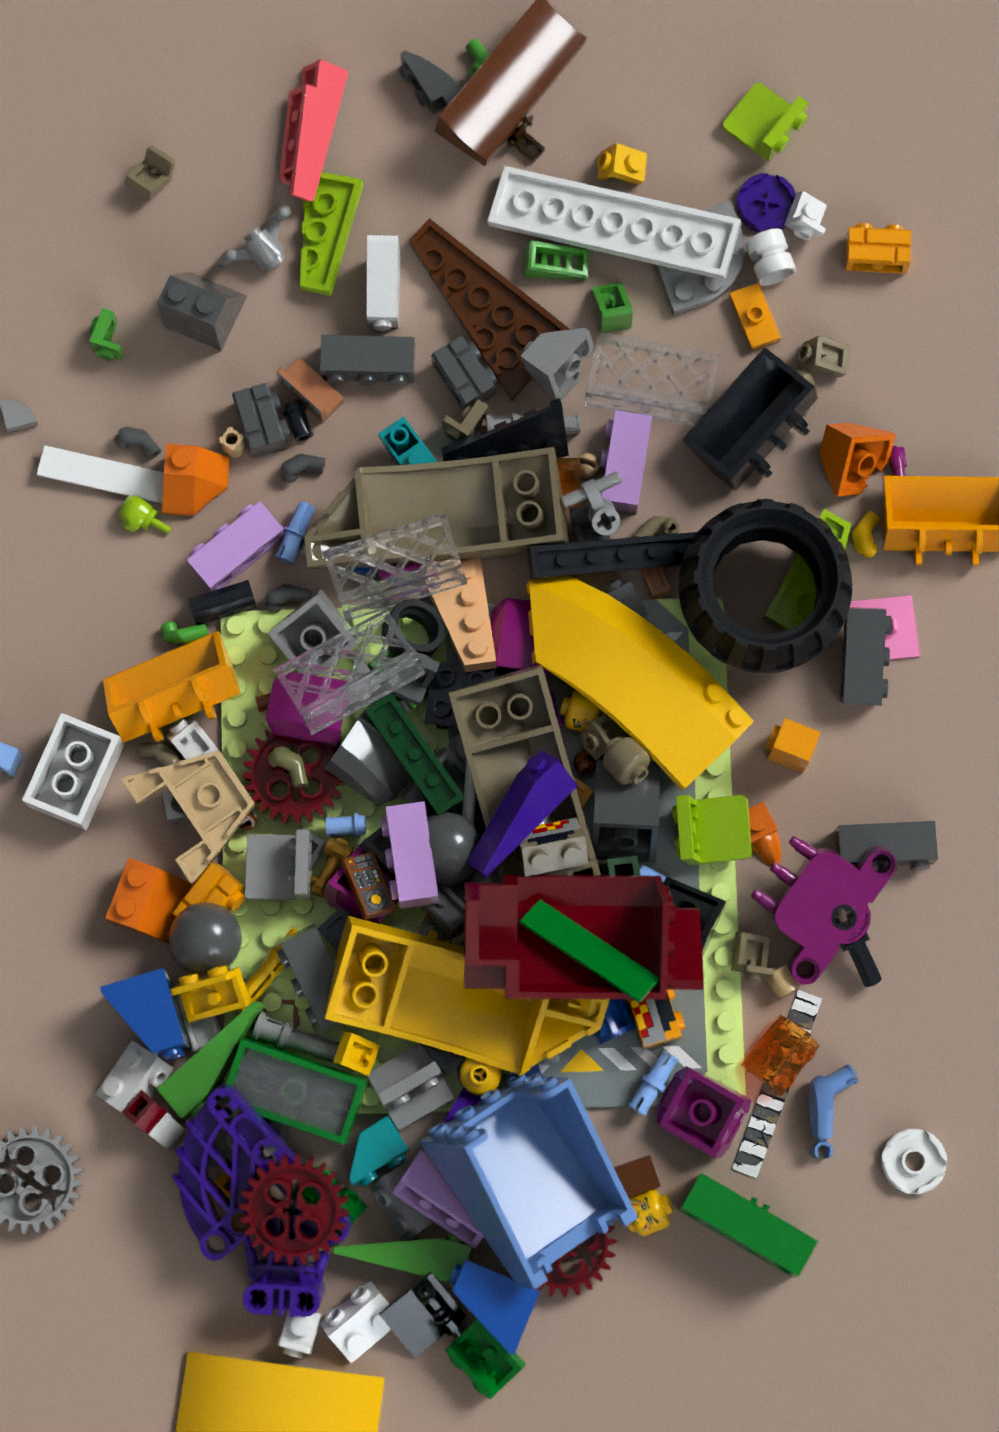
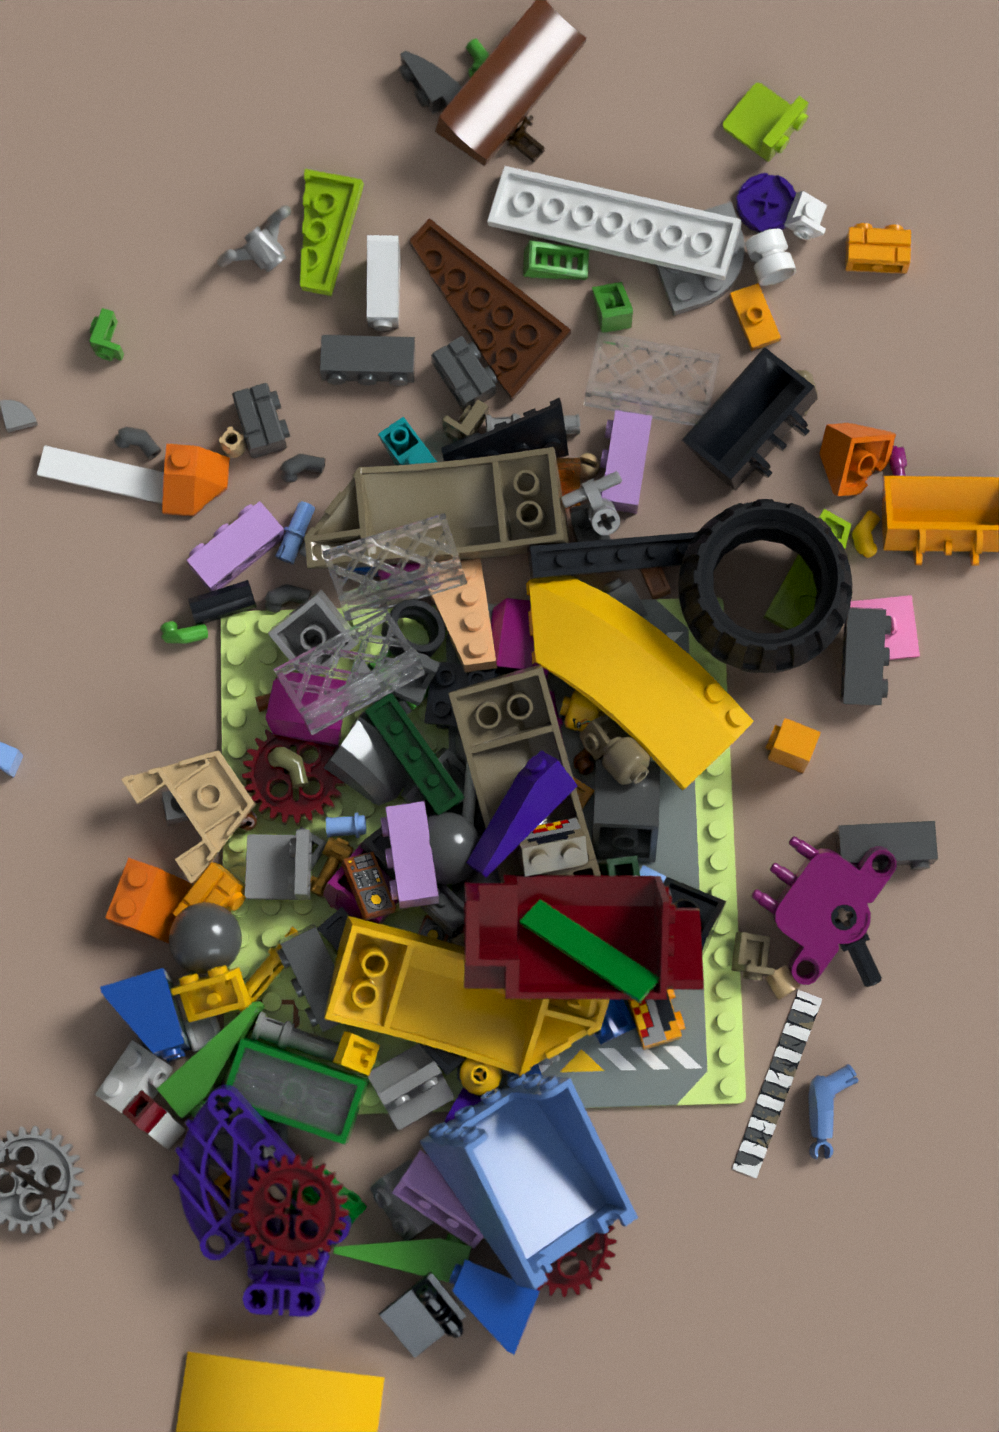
white brick [22,713,125,831] -> none
light orange piece [102,631,241,743] -> none
lime piece [118,495,171,535] -> none
dark tan bracket [125,145,175,200] -> none
dark tan arm [139,743,181,767] -> none
dark grey slope [157,272,247,351] -> none
white bracket [165,716,219,760] -> none
nougat panel [276,357,345,423] -> none
white bracket [278,1310,322,1359] -> none
coral wedge [279,59,348,202] -> none
black pin [283,400,314,442] -> none
white bracket [320,1281,391,1363] -> none
teal slope [349,1116,410,1188] -> none
green bracket [445,1319,526,1399] -> none
light grey slope [521,328,594,401] -> none
yellow bracket [597,143,647,185] -> none
reddish brown brick [614,1155,661,1198] -> none
light blue pin [628,1050,679,1116] -> none
yellow head [628,1189,674,1237] -> none
dark tan arm [632,516,680,537] -> none
magenta slope [657,1066,752,1158] -> none
lime bracket [672,795,752,865] -> none
green brick [678,1173,818,1277] -> none
clear orange bracket [741,1014,819,1096] -> none
orange plate [749,802,781,866] -> none
dark tan bracket [798,336,850,378] -> none
white tile [881,1129,947,1195] -> none

